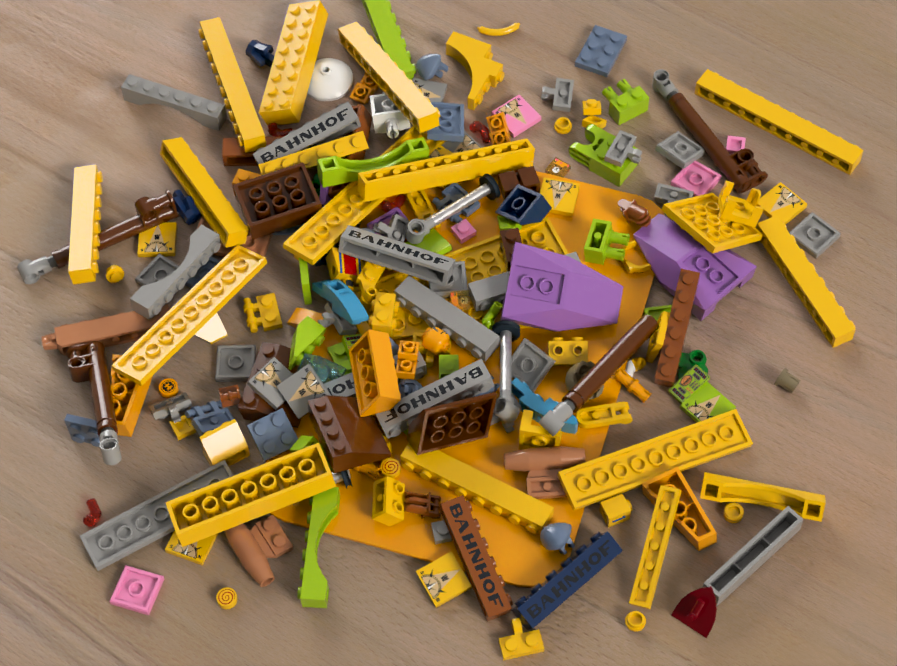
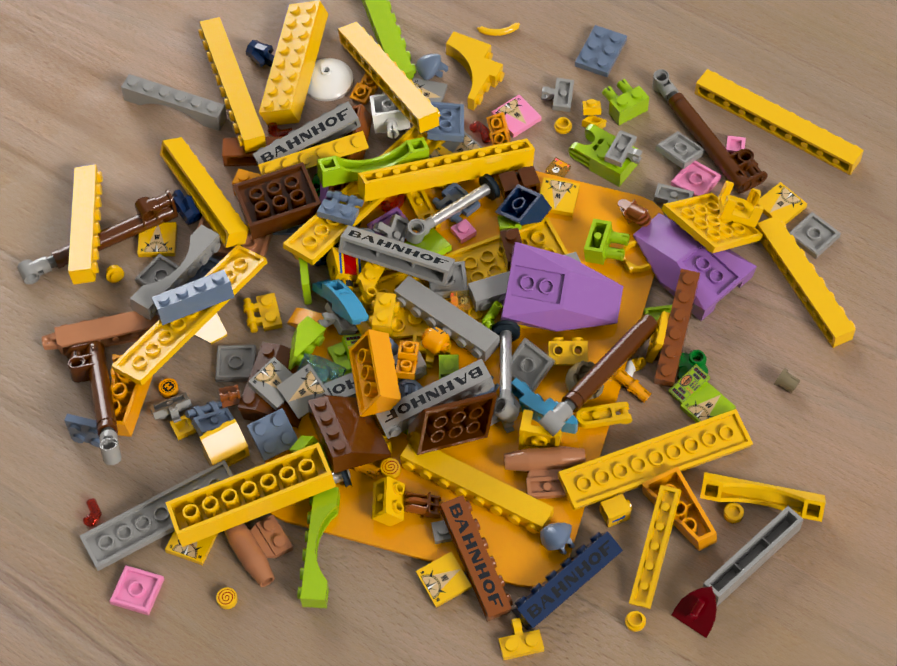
none -> sand blue brick [152,269,234,325]
none -> sand blue plate [317,190,364,226]

